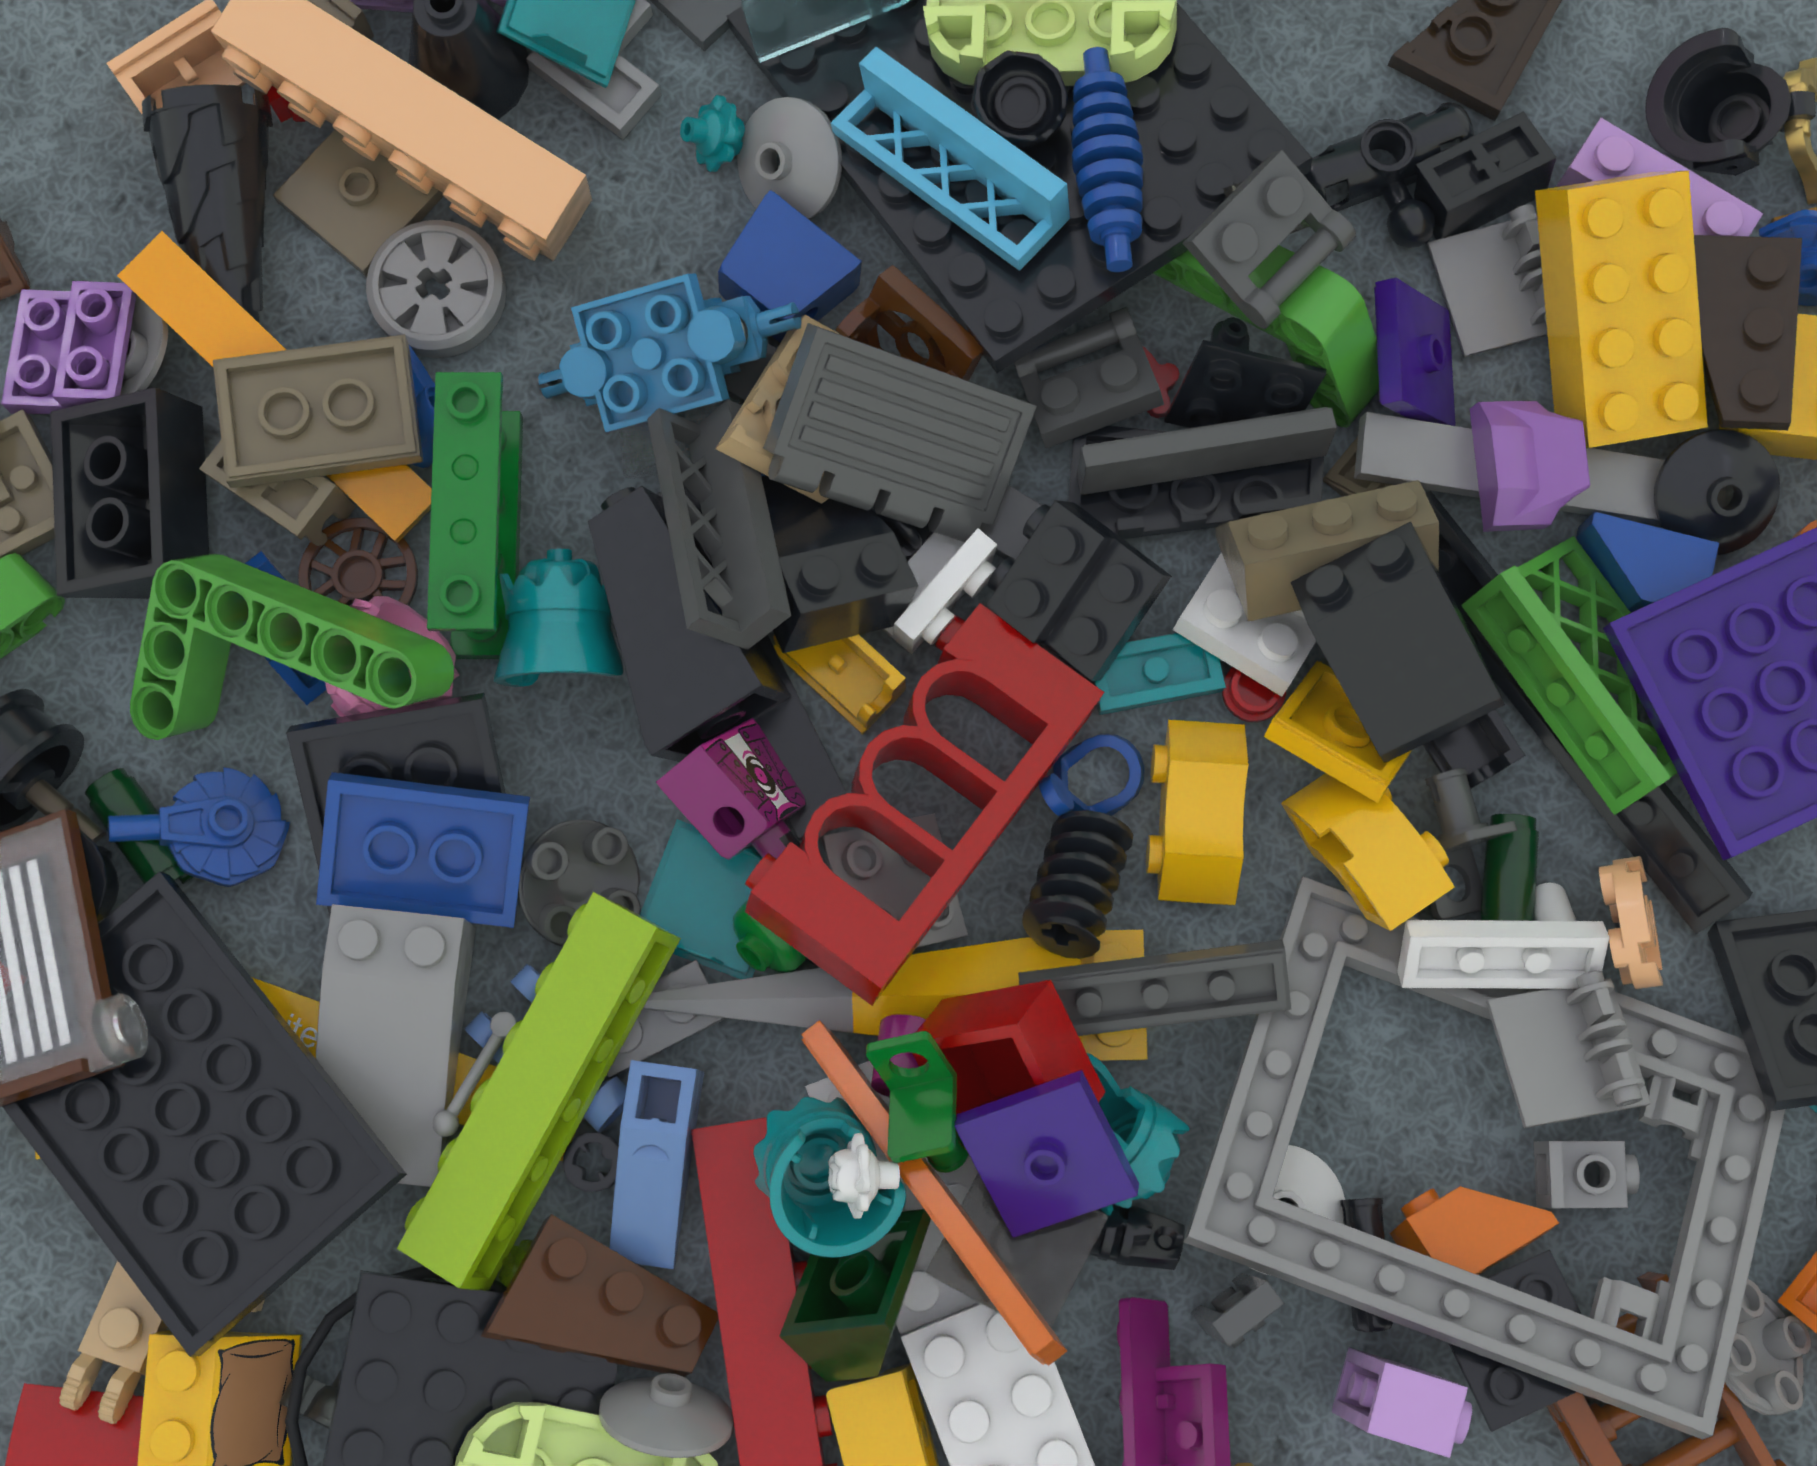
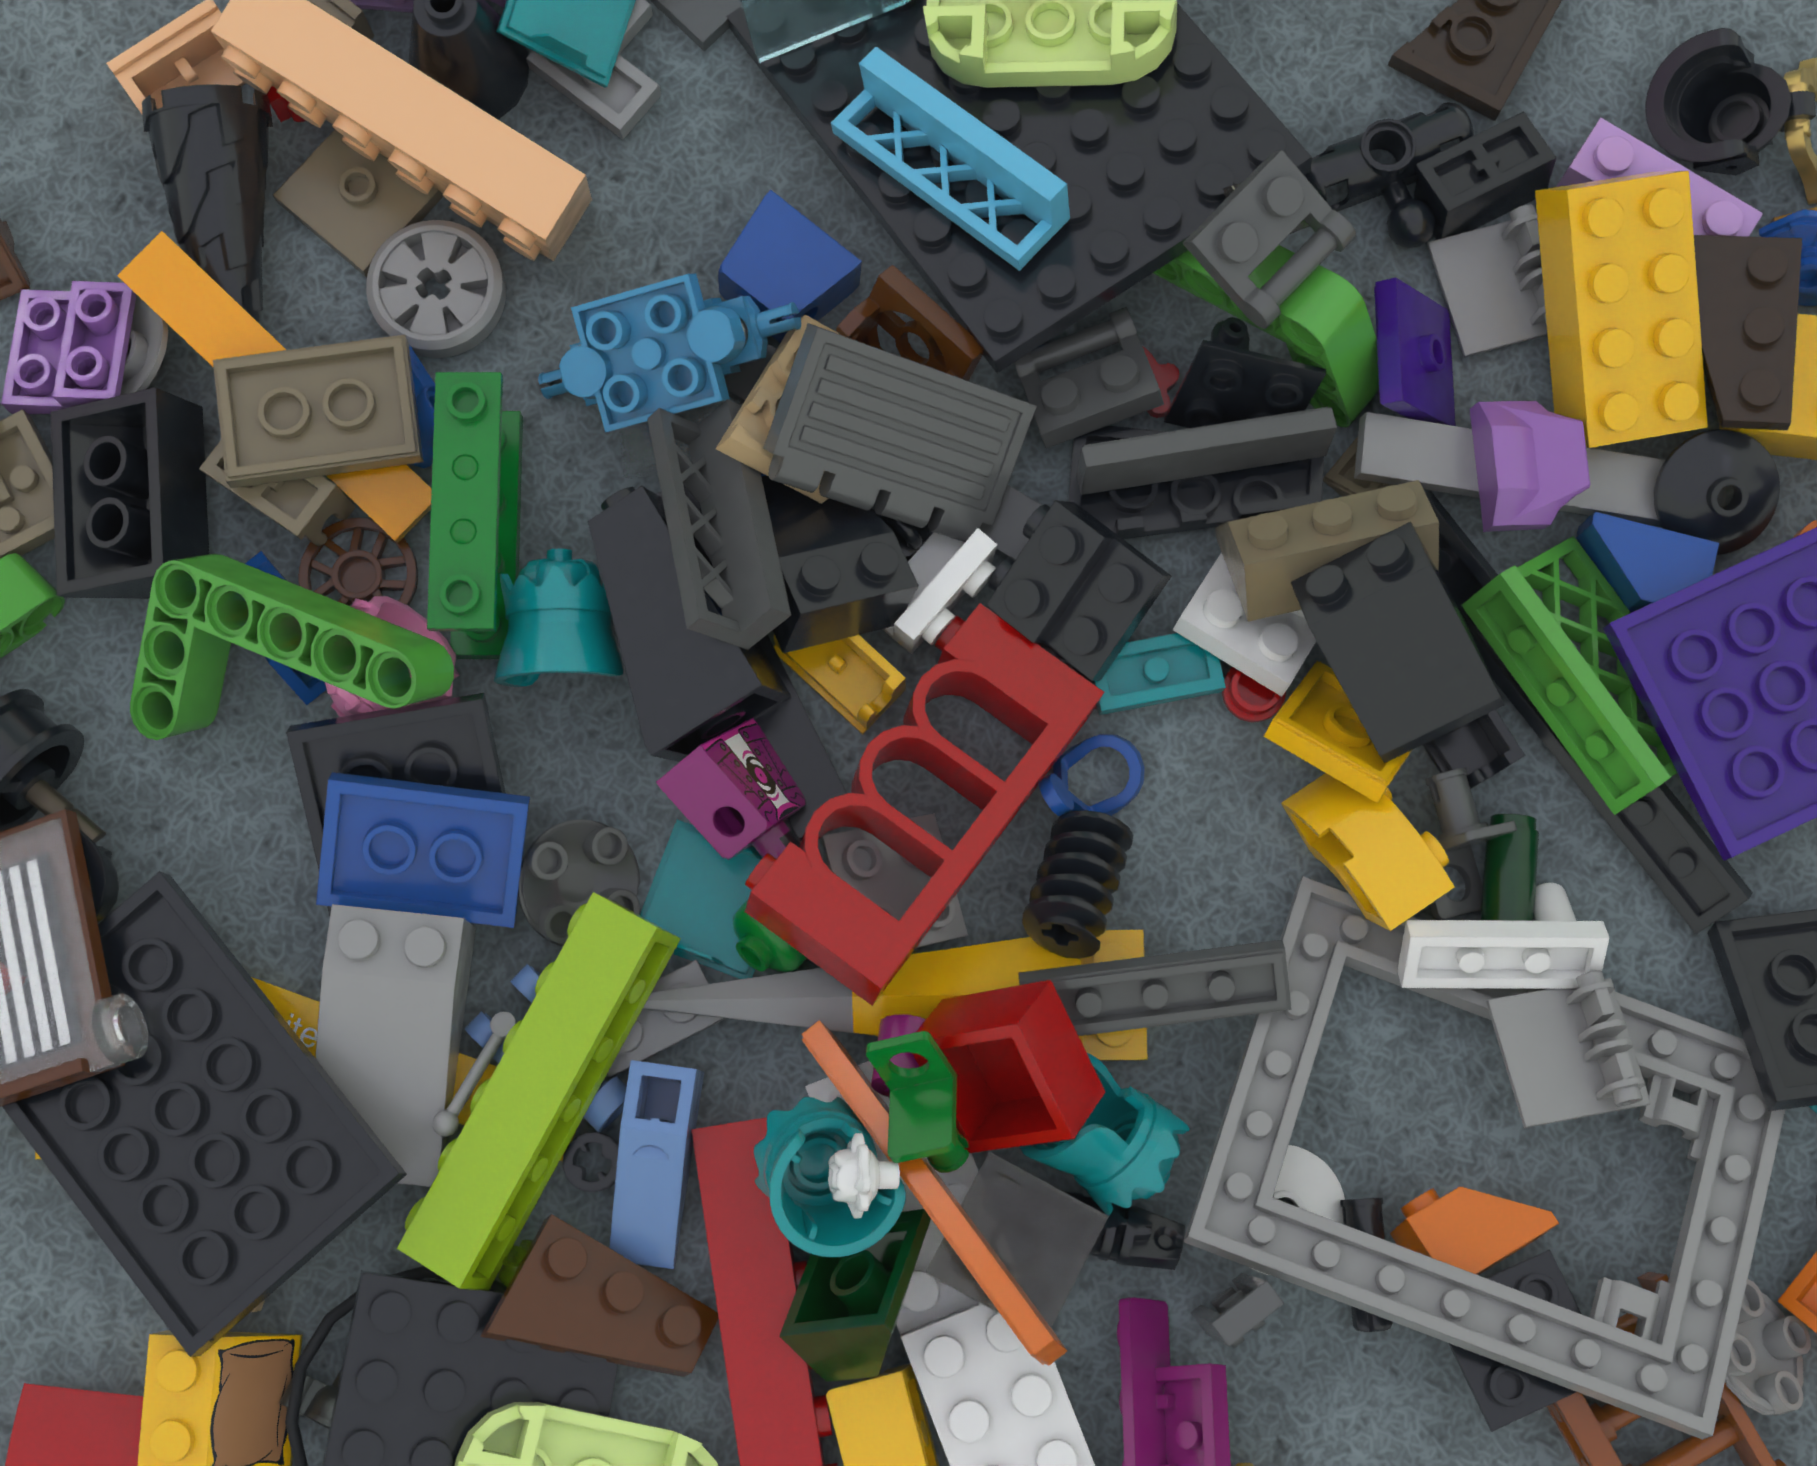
tan hinge [59,1260,167,1424] -> none
dark green piece [85,768,193,884] -> none
blue piece [108,767,290,887] -> none
light grey dish [599,1373,734,1458] -> none
teal plant [680,95,746,172] -> none
light grey dish [737,97,842,220] -> none
dark purple plate [954,1070,1139,1238] -> none
black hair [971,50,1068,150] -> none
blue piece [1072,47,1144,272] -> none
yellow brick [1146,719,1249,905] -> none
lavender brick [1332,1347,1472,1458] -> none
light grey brick [1533,1141,1640,1208] -> none
light nougat plate [1599,856,1663,989] -> none

